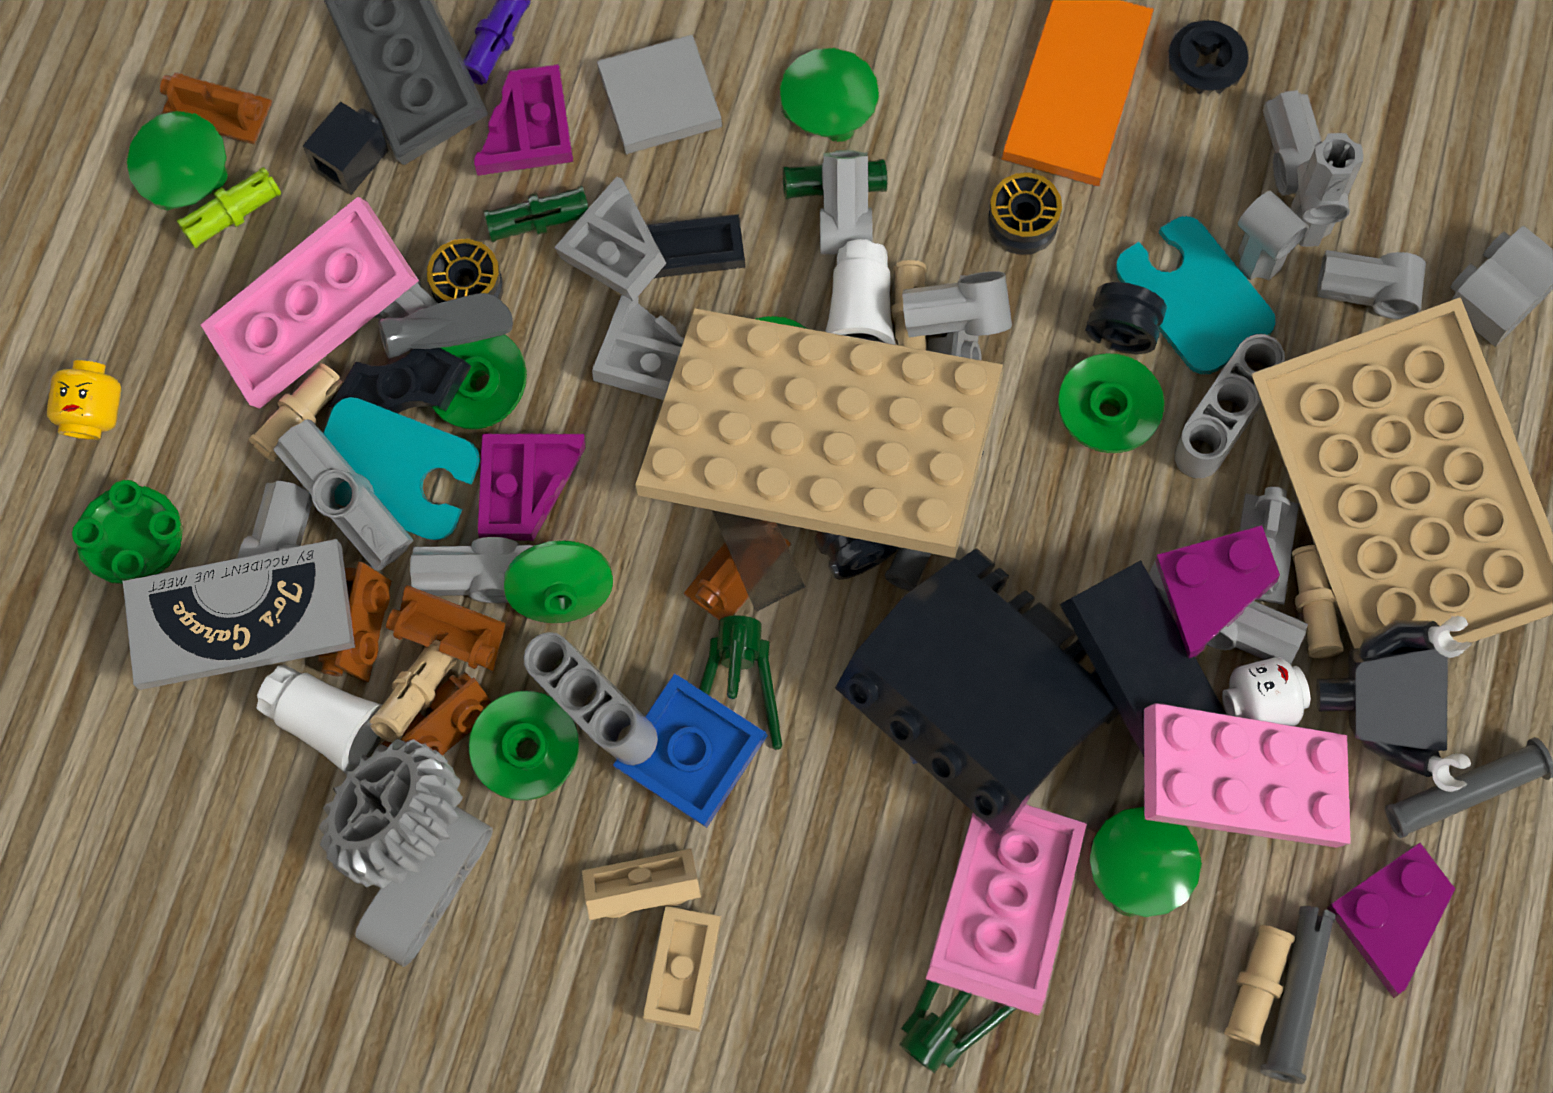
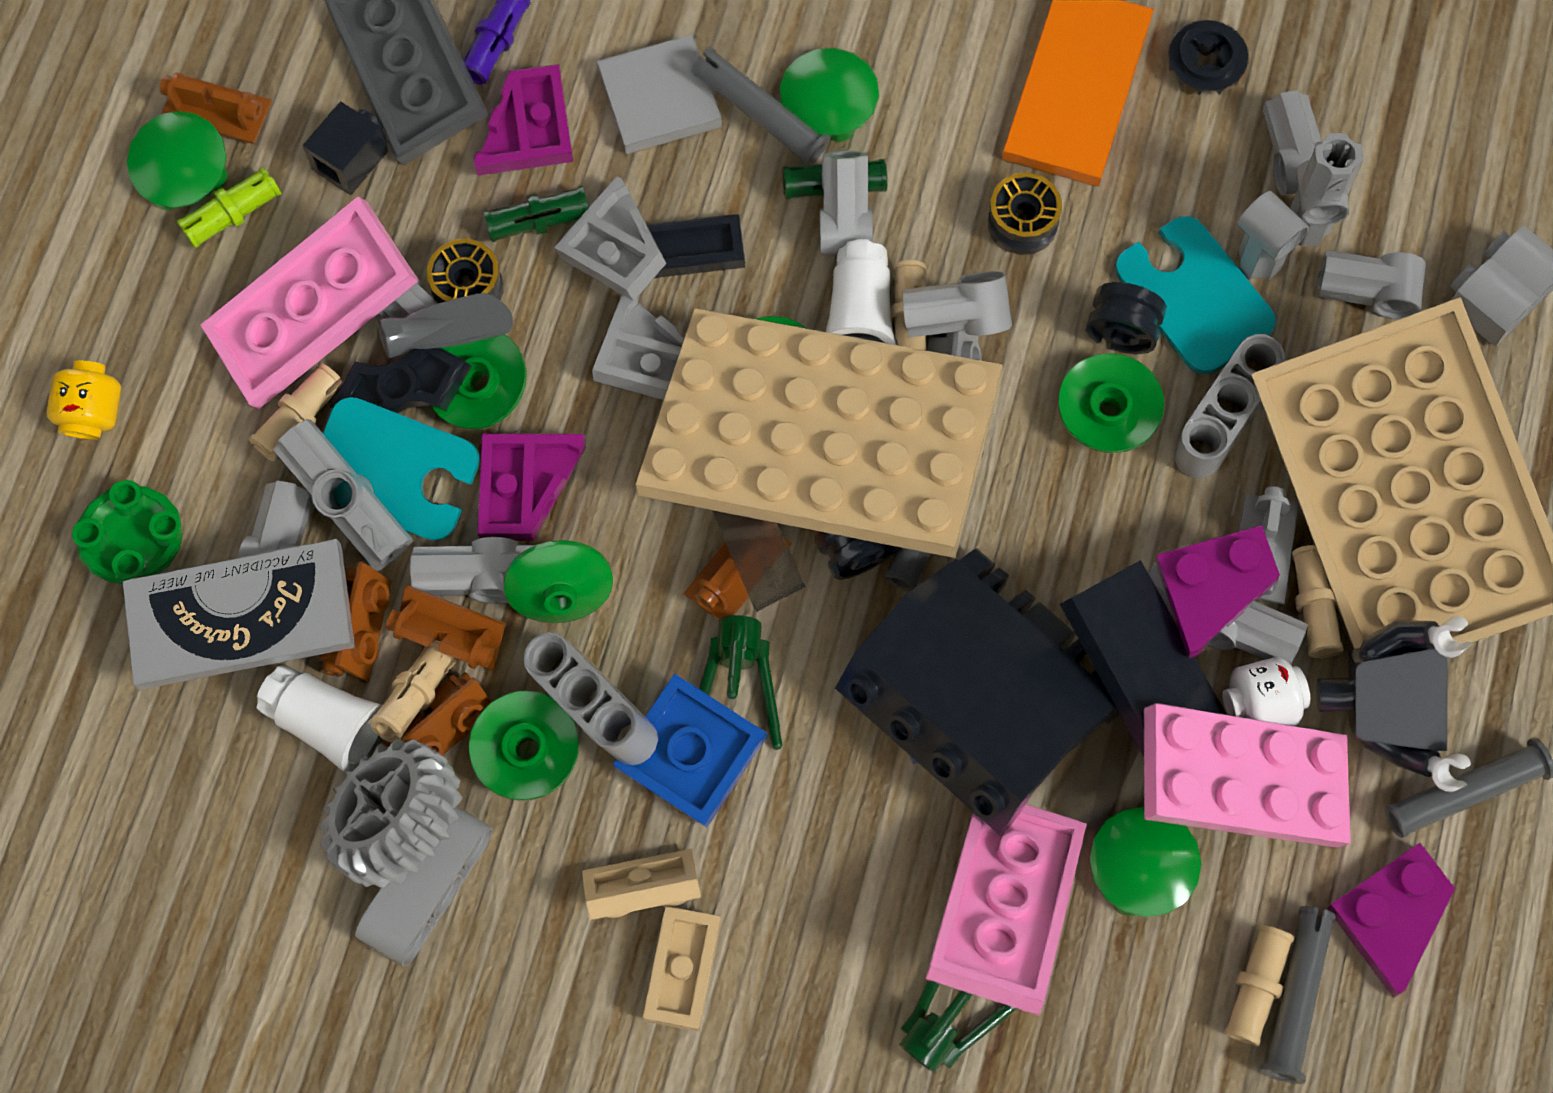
none -> dark grey pin [691,47,831,166]

